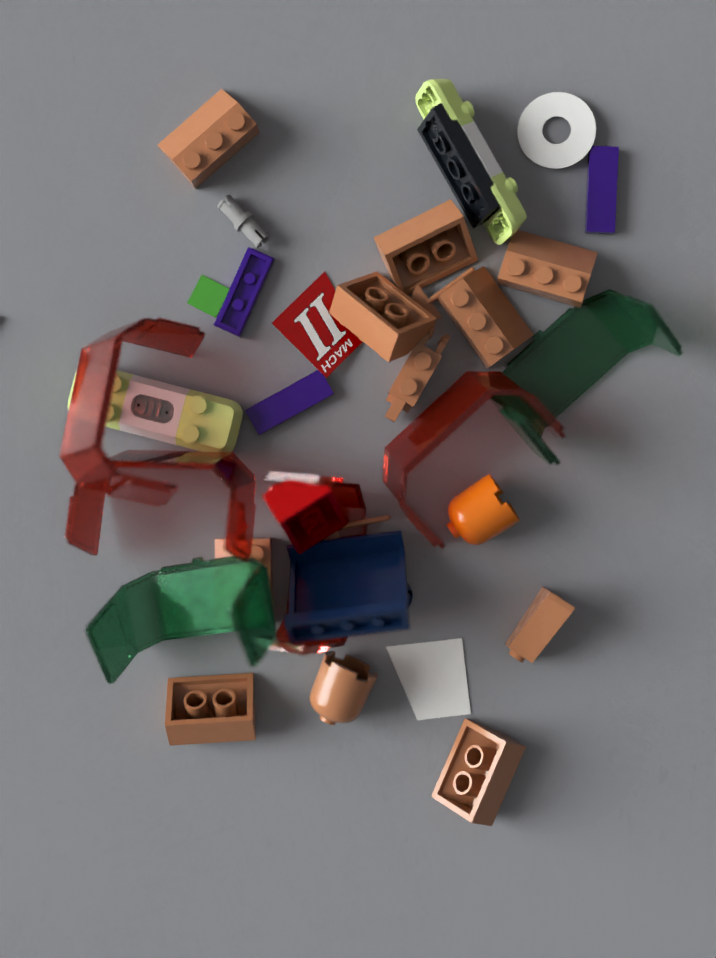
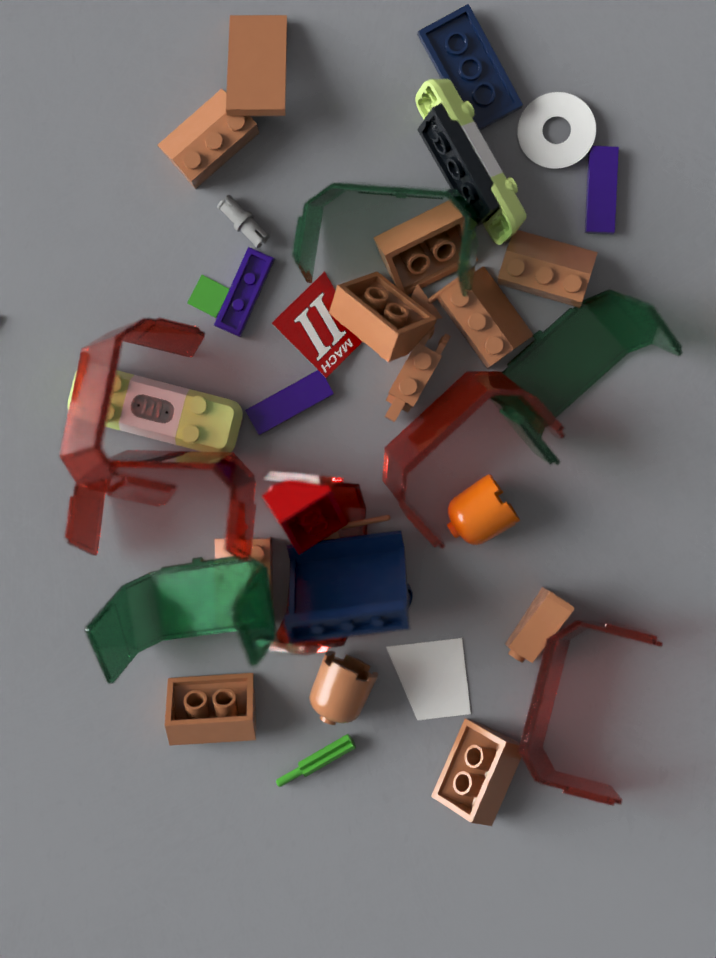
none -> nougat tile [226,15,287,116]
none -> bright green axle [276,733,356,787]
none -> clear green piece [292,181,478,297]
none -> dark blue plate [417,4,523,131]
none -> clear red piece [518,620,663,806]

